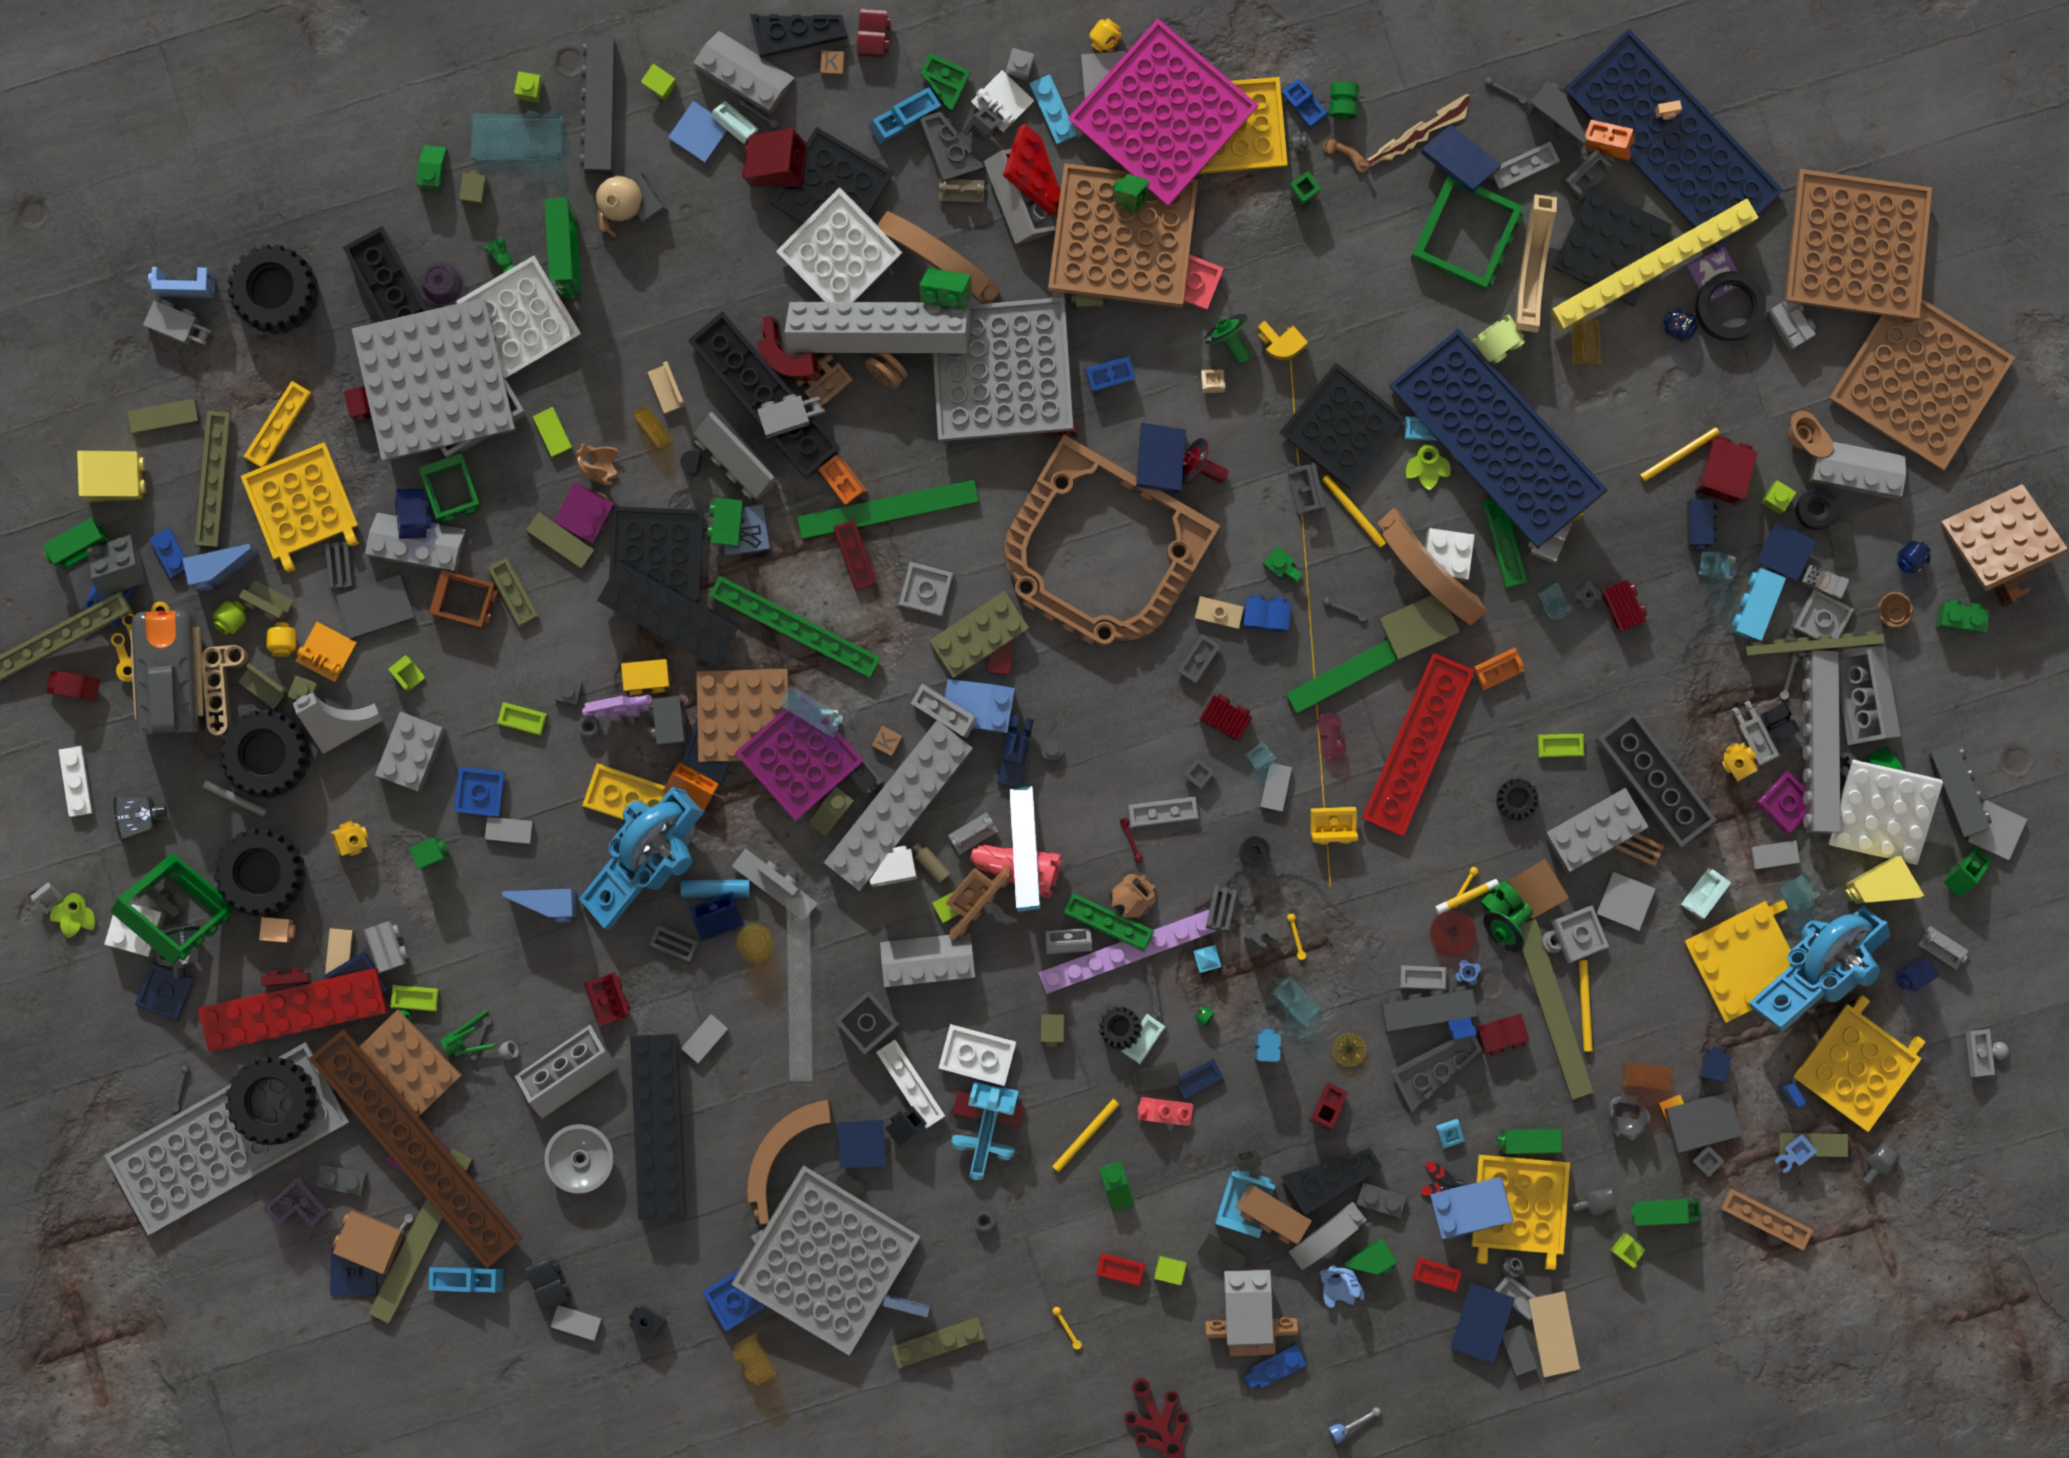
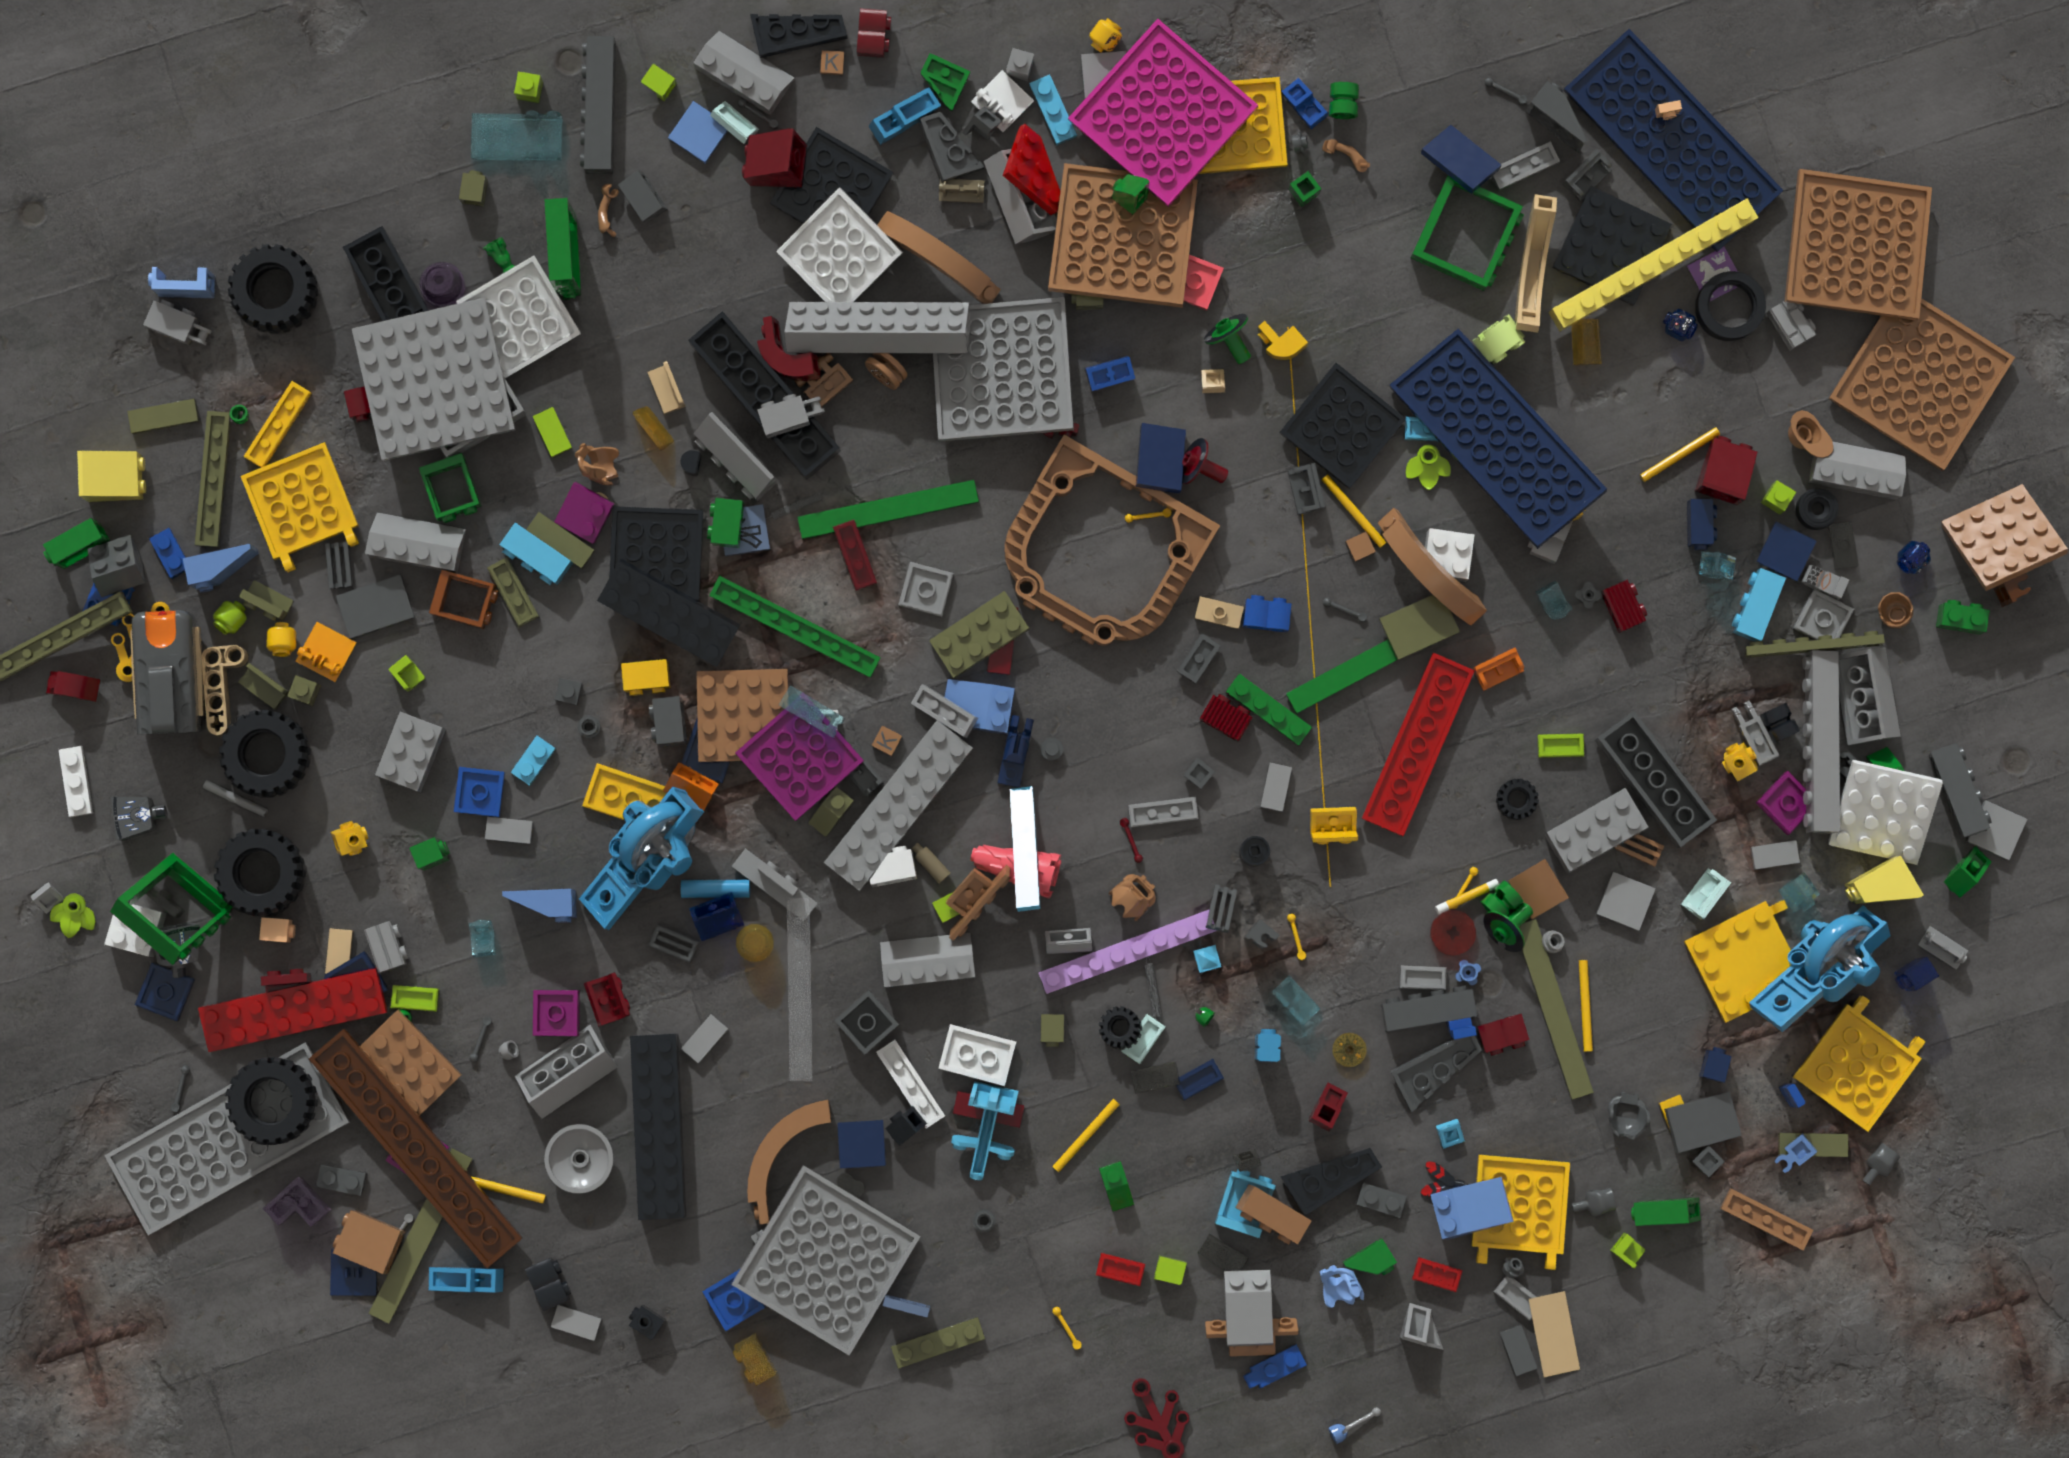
light grey arch [293,692,383,754] -> none
clear blue brick [395,489,431,539] -> none
green slope [416,145,447,192] -> none
green plant [441,1010,496,1057] -> none
lime tile [497,702,547,736] -> none
lavender plate [582,695,652,721] -> none
tan cylinder [596,176,642,221] -> none
orange hinge [818,455,867,505] -> none
green brick [919,268,972,309] -> none
light grey hinge [948,812,998,855] -> none
green tile [1063,893,1154,952] -> none
coral bracket [1138,1097,1193,1126] -> none
clear light blue tile [1245,741,1277,773] -> none
green plate [1263,546,1303,584] -> none
light grey arch [1288,1202,1366,1270] -> none
clear pink hinge [1316,712,1346,760] -> none
tan sword [1367,94,1470,167] -> none
dark blue tile [1450,1283,1516,1363] -> none
green tile [1482,499,1528,589] -> none
green window [1497,1129,1562,1154] -> none
light grey tile [1551,905,1609,964] -> none
orange hinge [1585,120,1635,160] -> none
clear orange brick [1621,1062,1673,1090] -> none
light grey hinge [1779,654,1800,700] -> none
light grey plate [1965,1029,2009,1077] -> none
none -> green hinge [230,405,249,424]
none -> clear light blue bracket [469,920,496,958]
none -> yellow bar [471,1176,546,1204]
none -> medium azure brick [499,523,573,585]
none -> medium azure plate [511,735,556,786]
none -> magenta plate [533,990,580,1036]
none -> yellow hinge [1125,508,1171,523]
none -> green plate [1226,674,1312,746]
none -> medium nougat tile [1345,532,1376,562]
none -> light grey slope [1400,1303,1444,1350]

